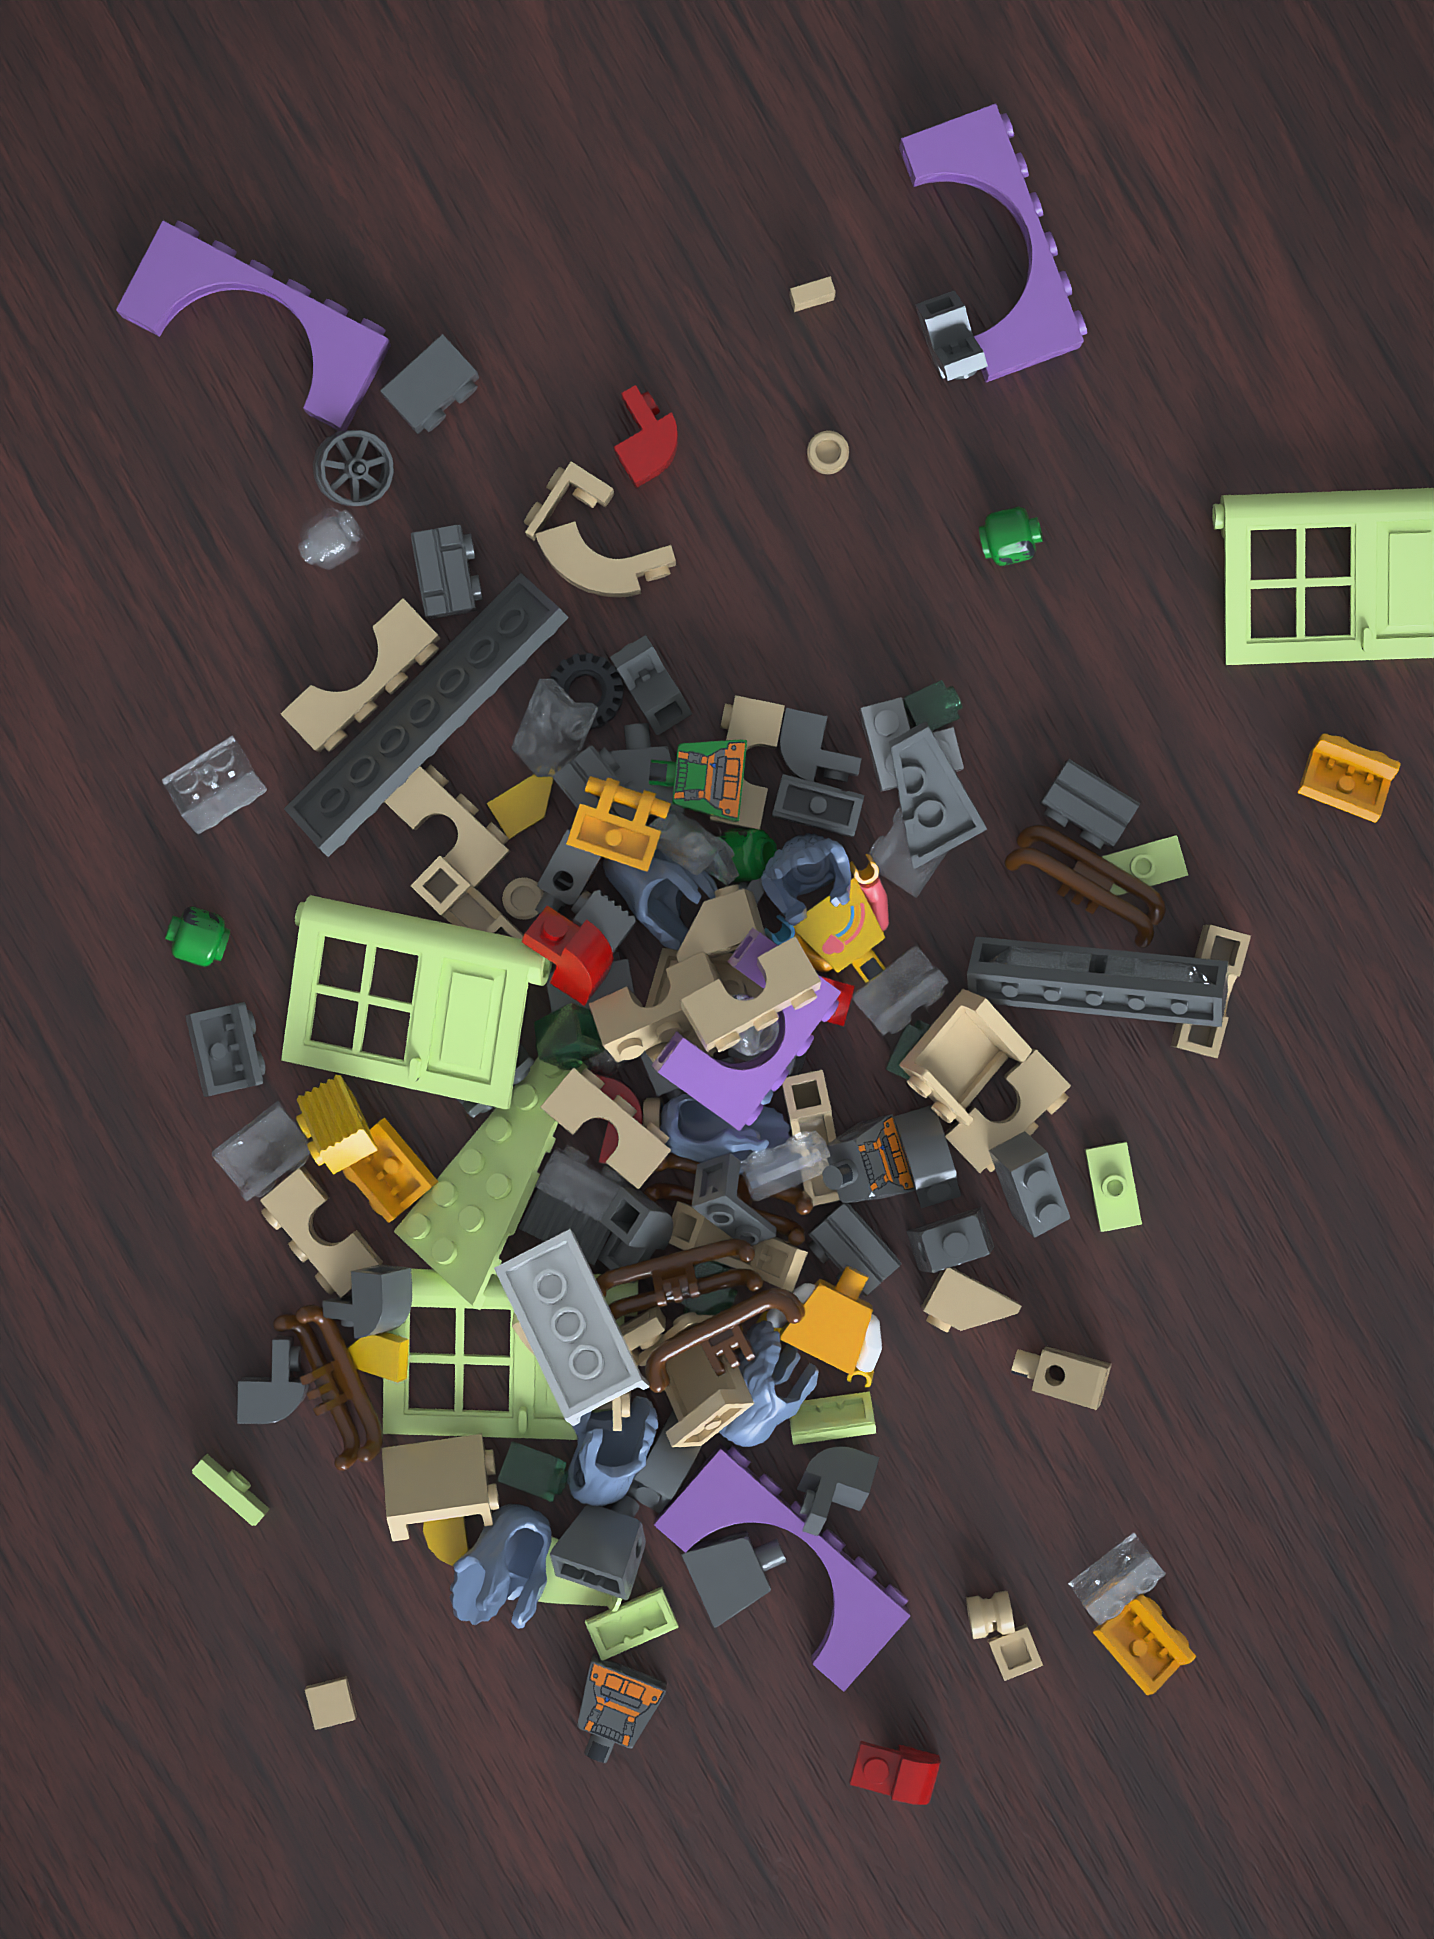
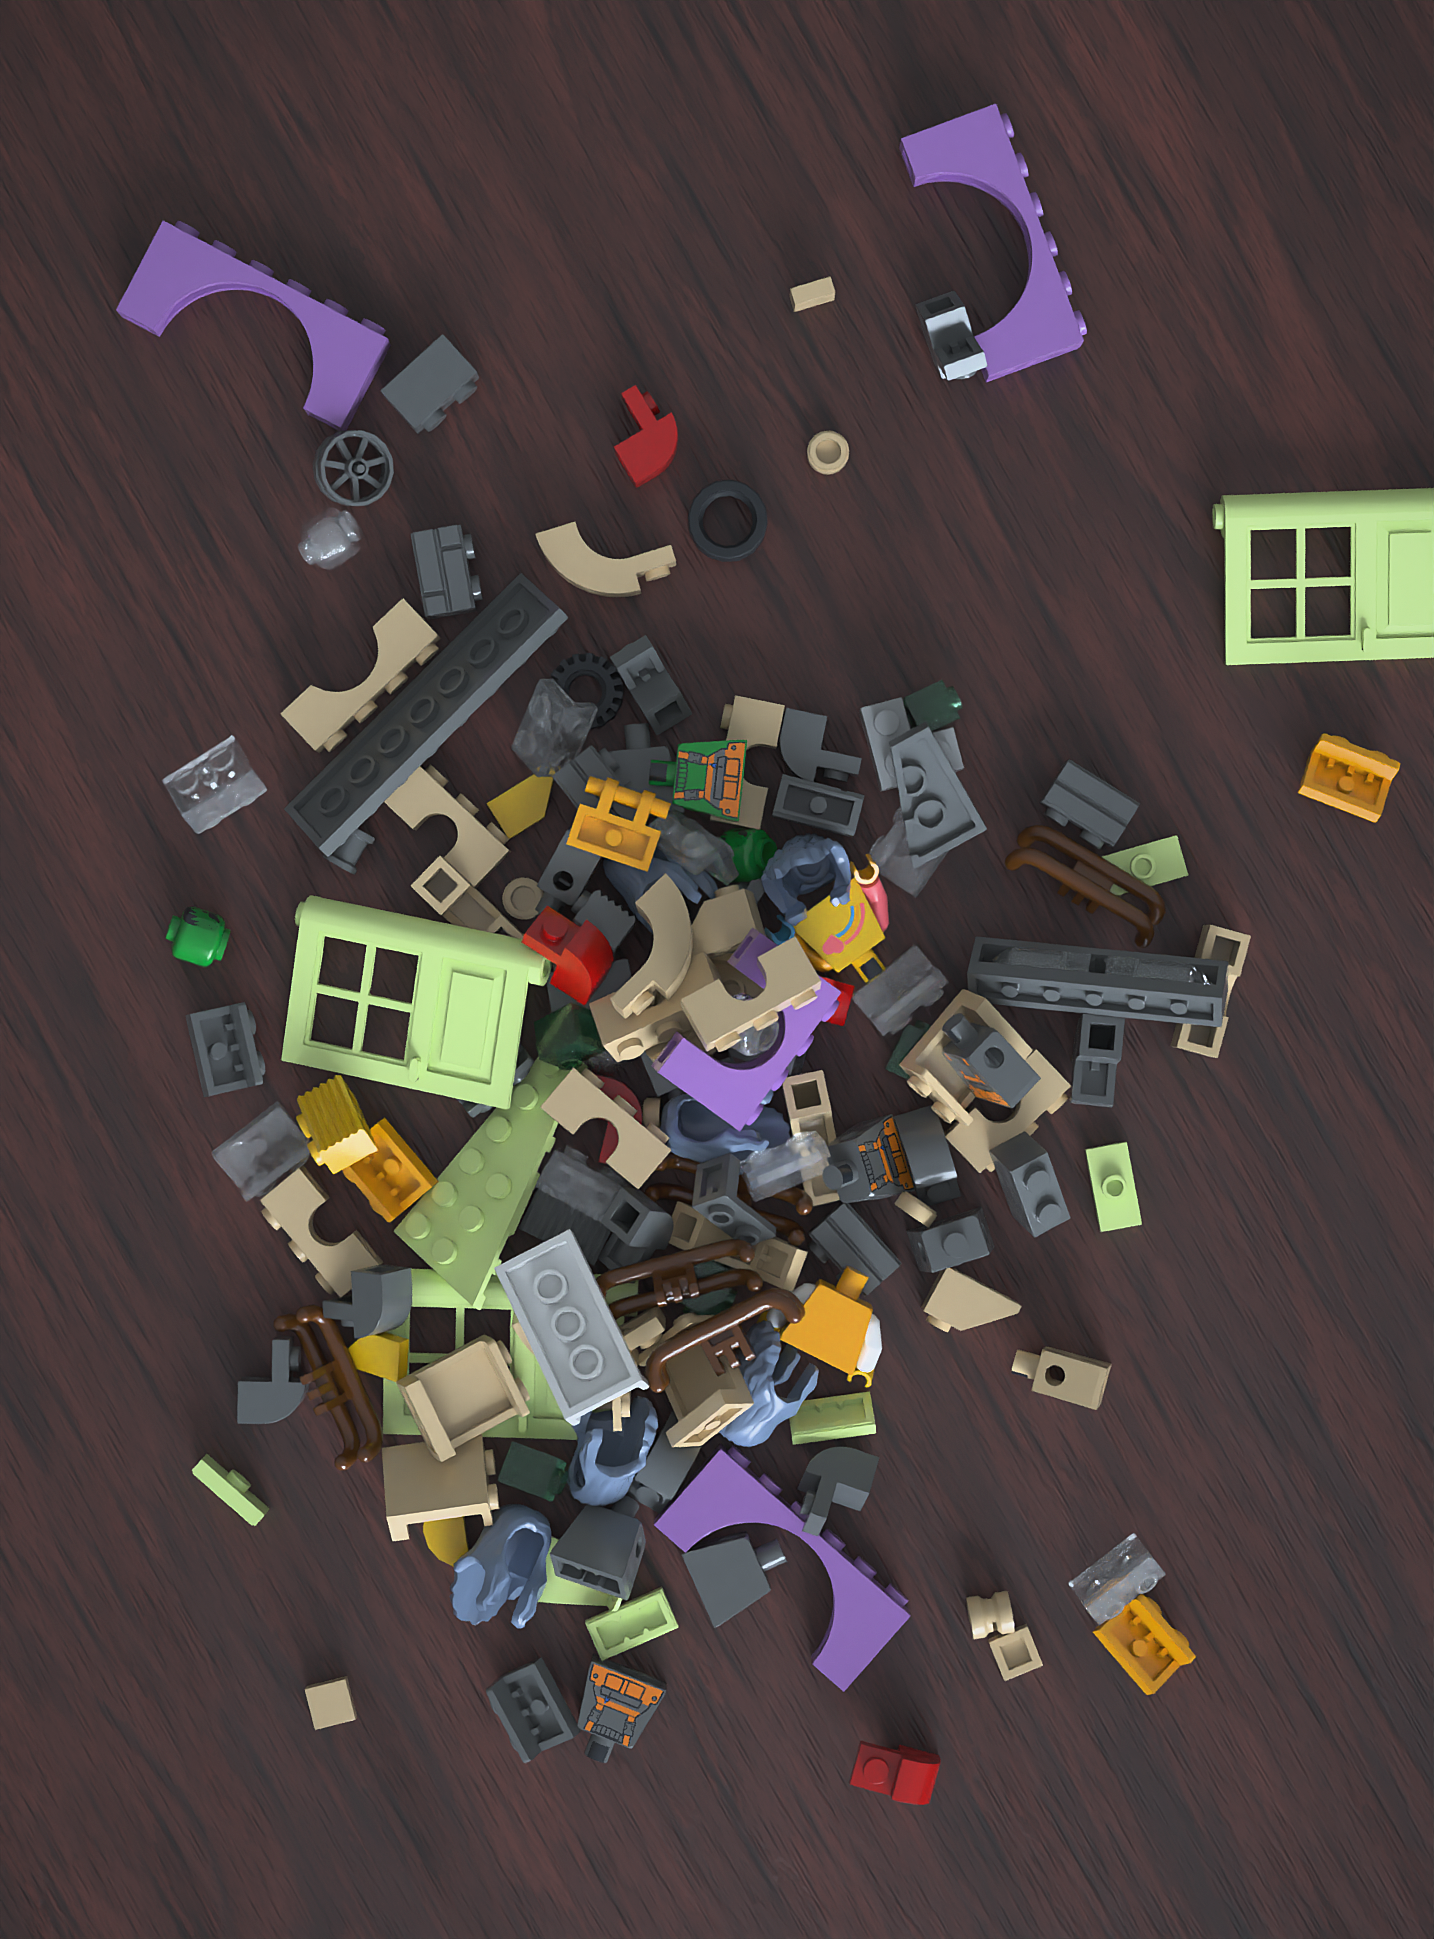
tan bracket [524,461,614,541] -> none
green head [979,506,1043,566] -> none
none -> dark grey bush [322,828,375,875]
none -> tan panel [396,1334,530,1462]
none -> dark grey bracket [486,1657,581,1763]
none -> tan arch [610,873,693,1019]
none -> black tyre [688,479,768,562]
none -> tan tile [894,1191,937,1227]
none -> dark grey torso [942,1013,1041,1108]
none -> dark grey brick [1069,1014,1125,1107]

